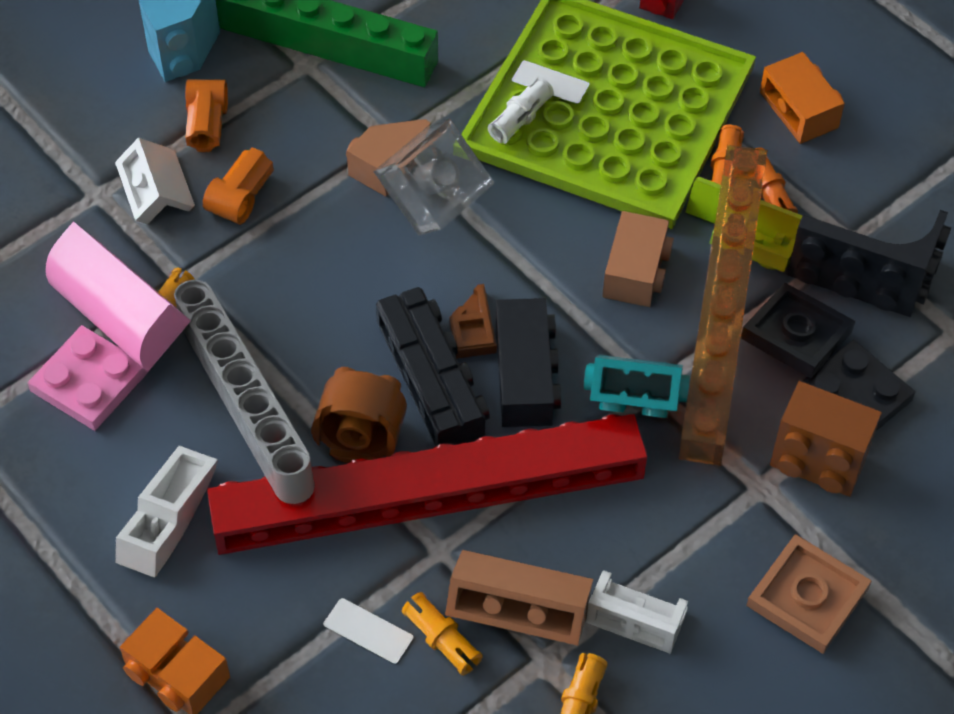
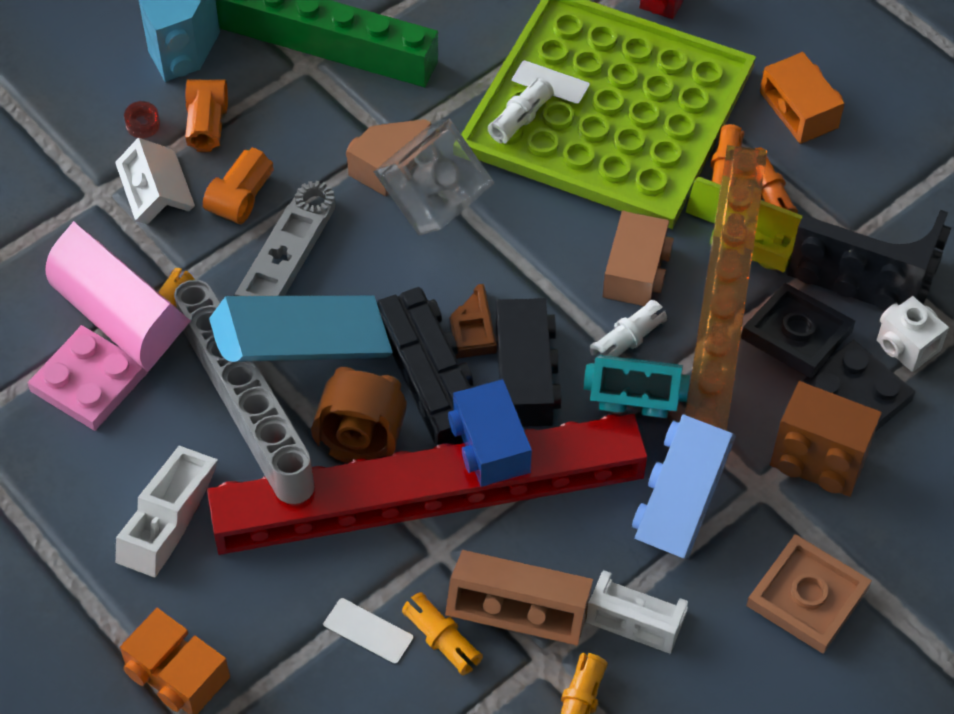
none -> clear red bush [124,101,160,138]
none -> medium azure brick [209,295,393,362]
none -> light grey piece [235,181,335,296]
none -> blue brick [448,379,532,487]
none -> white pin [590,300,667,357]
none -> light blue brick [632,414,736,559]
none -> white brick [876,296,949,372]

